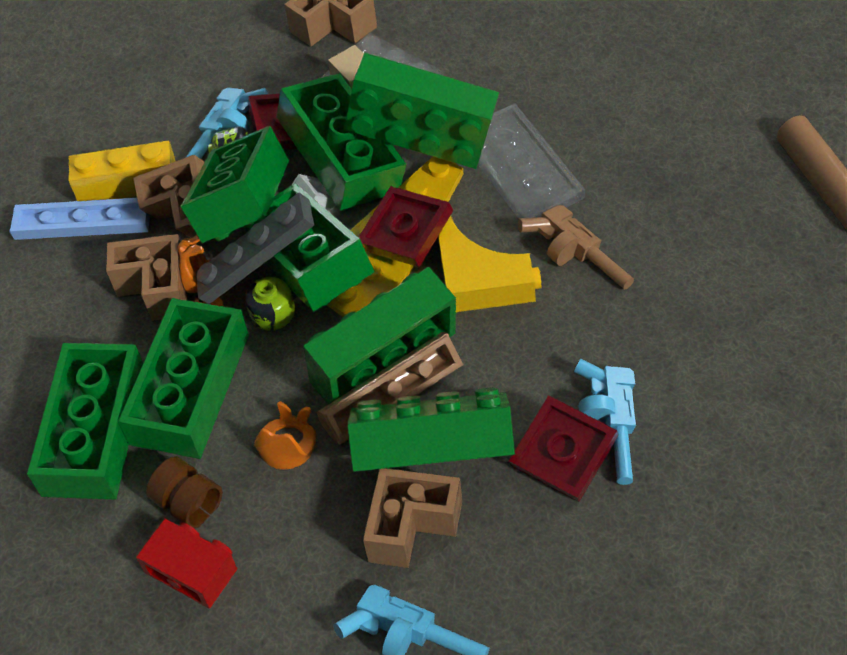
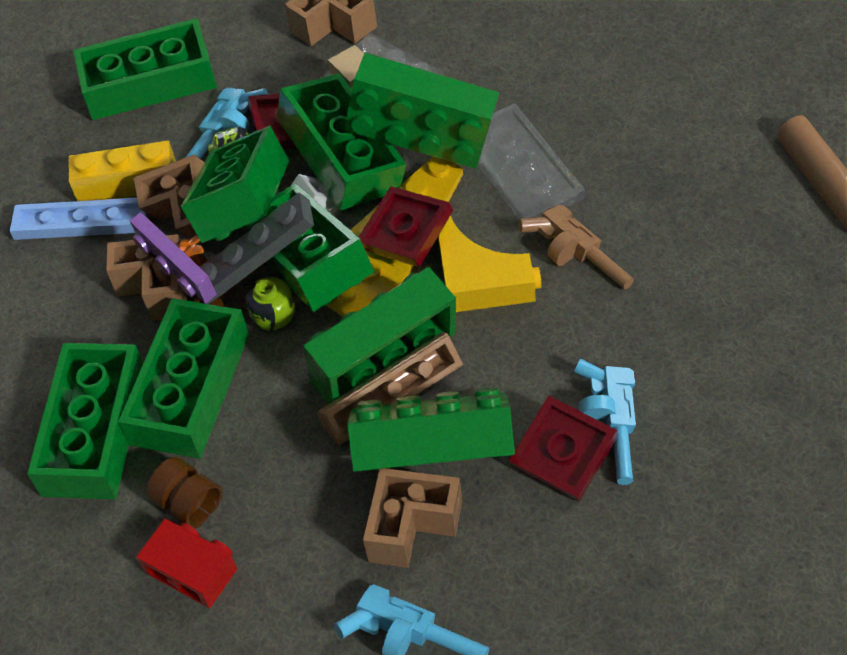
orange piece [254,401,316,469] -> none
none -> green brick [73,18,217,120]
none -> medium lavender plate [130,212,217,304]

